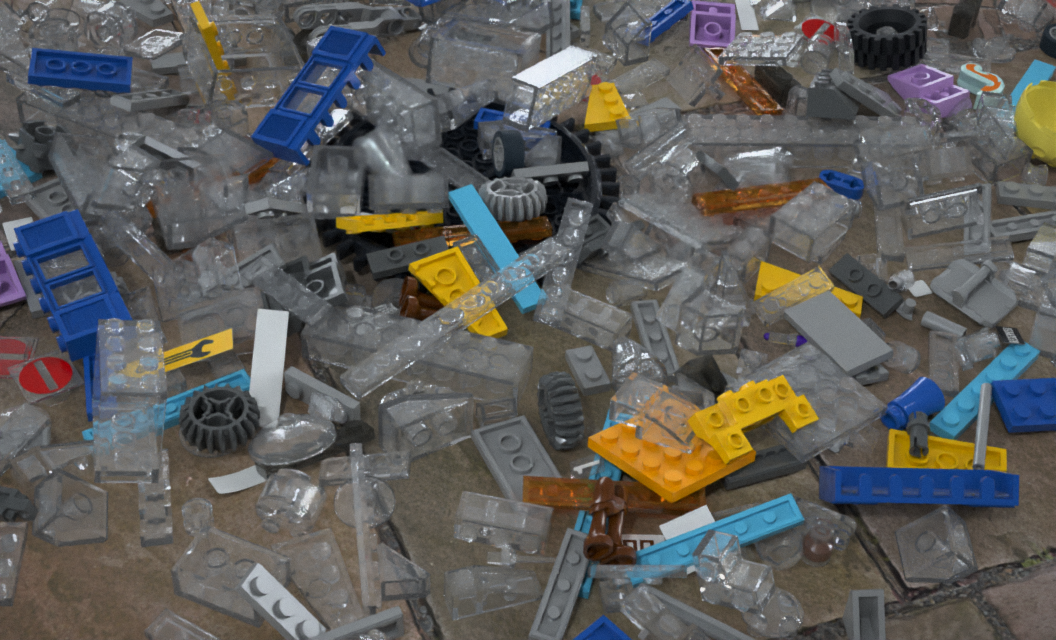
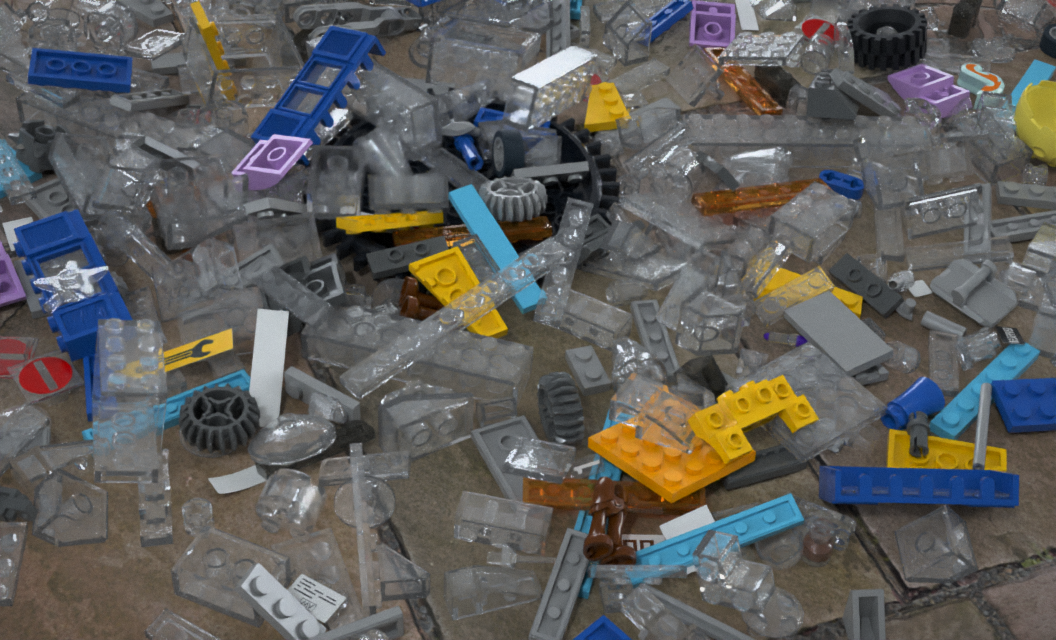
none -> clear animal [34,260,109,313]
none -> lavender slope [230,134,312,190]
none -> clear sticker [287,574,346,623]
none -> light grey bar [432,121,480,137]
none -> blue pin [452,133,483,171]
none -> clear tile [503,437,577,484]
none -> clear plate [732,240,796,298]

